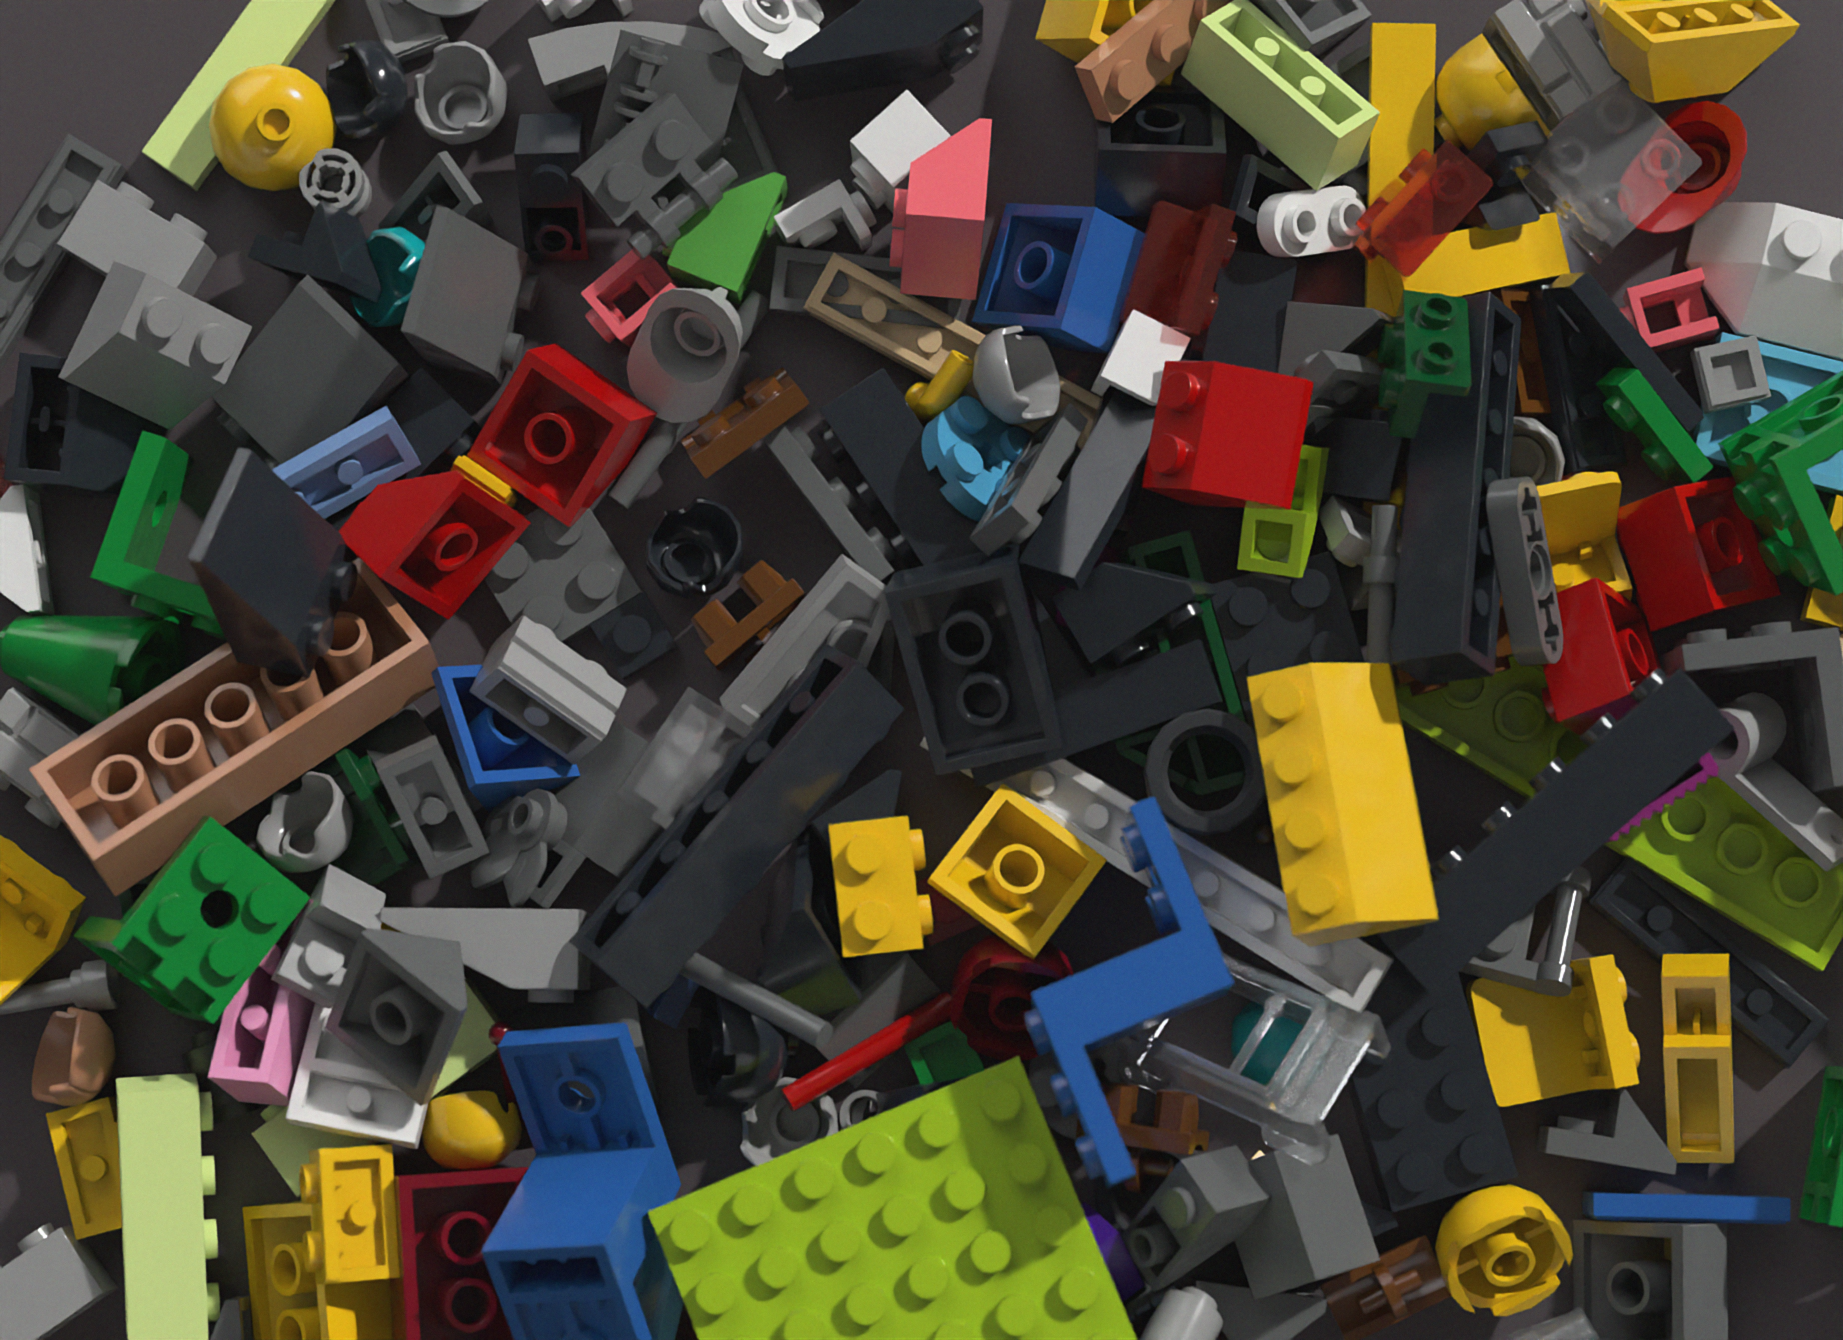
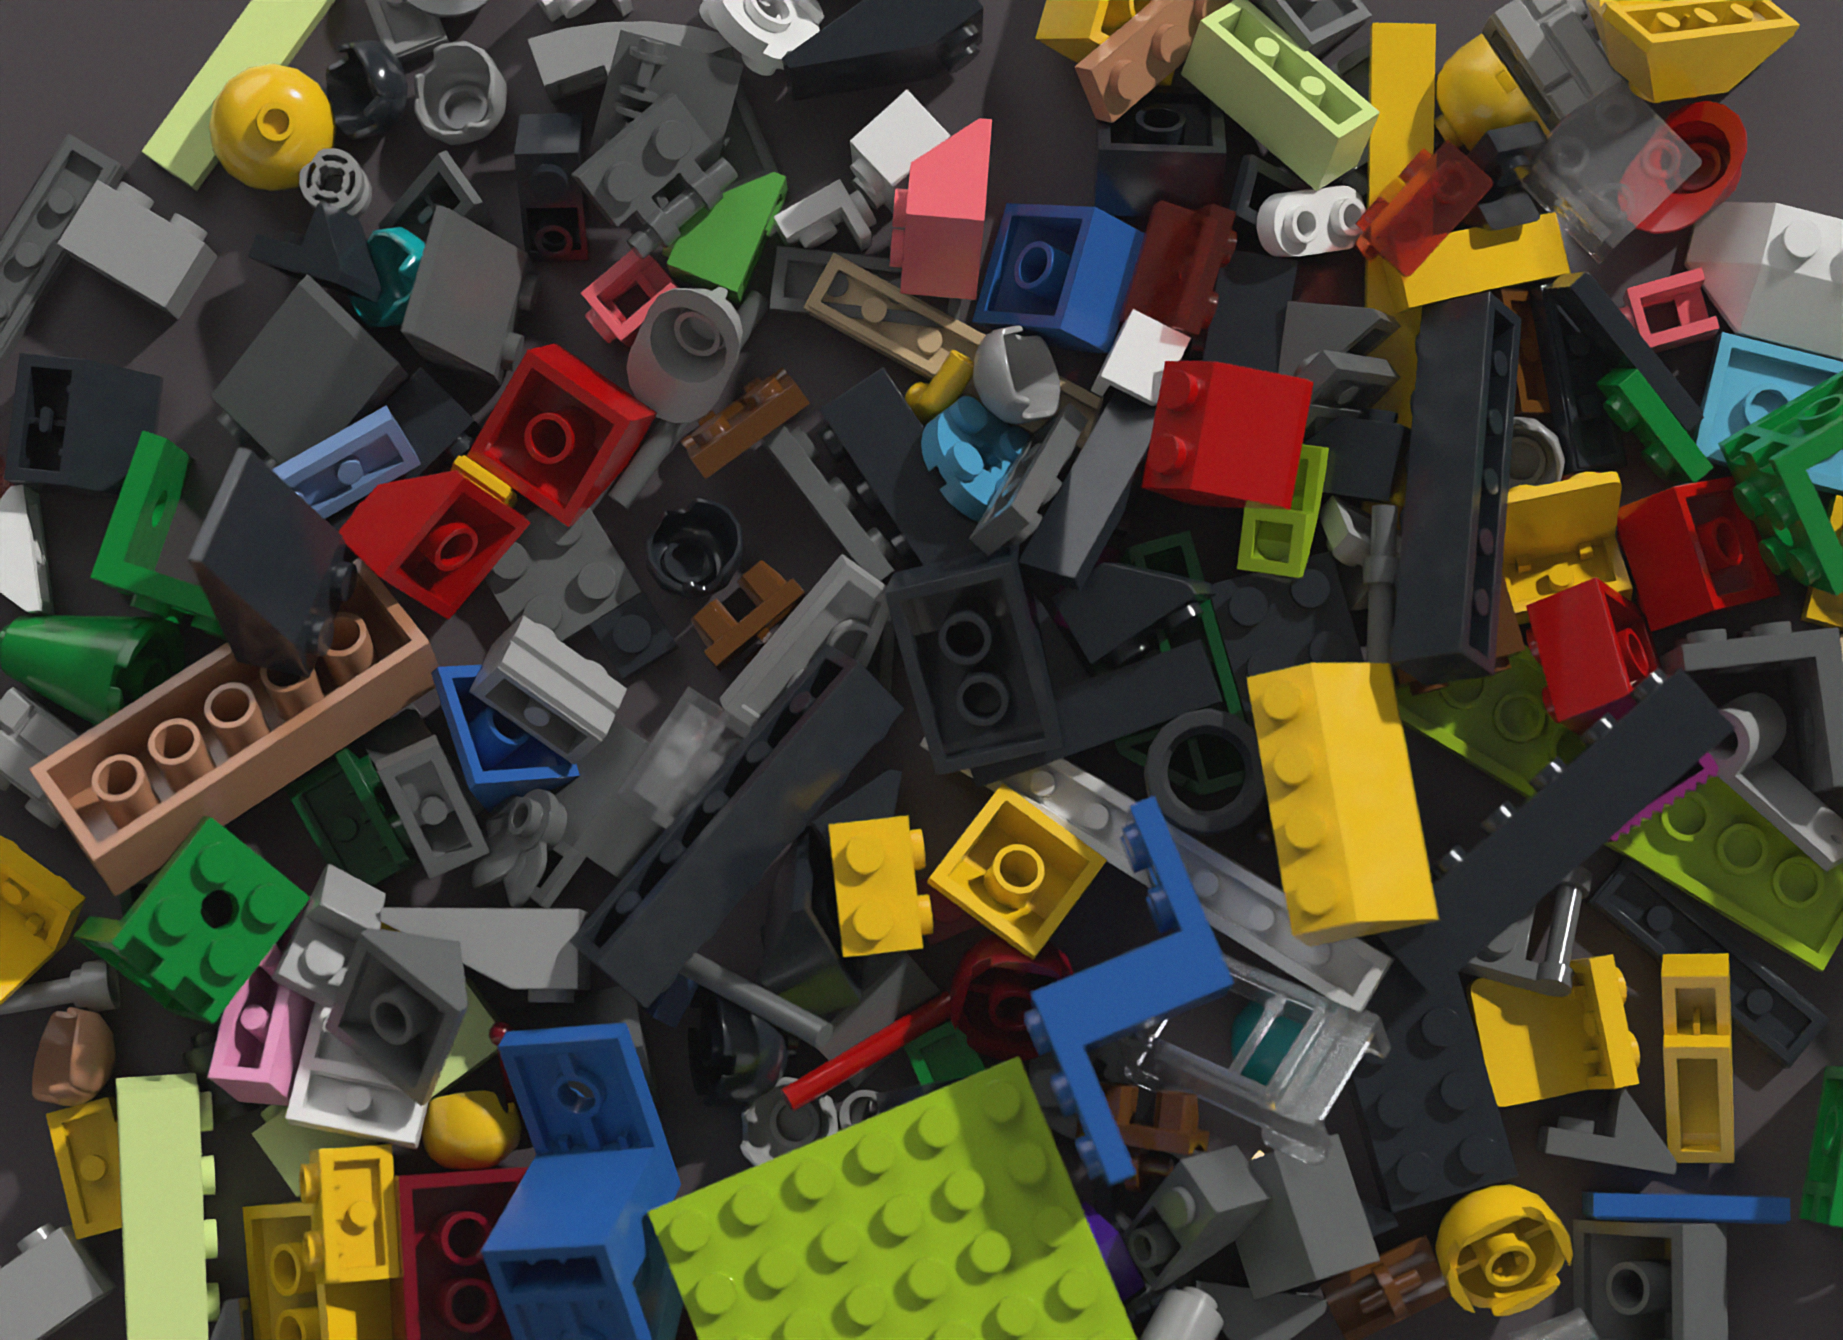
light grey slope [59,261,252,430] -> none
light grey hair [256,771,354,873] -> none
dark green bracket [1377,290,1471,439] -> none
dark grey beam [1486,477,1563,666] -> none
light grey tile [1690,335,1771,414] -> none

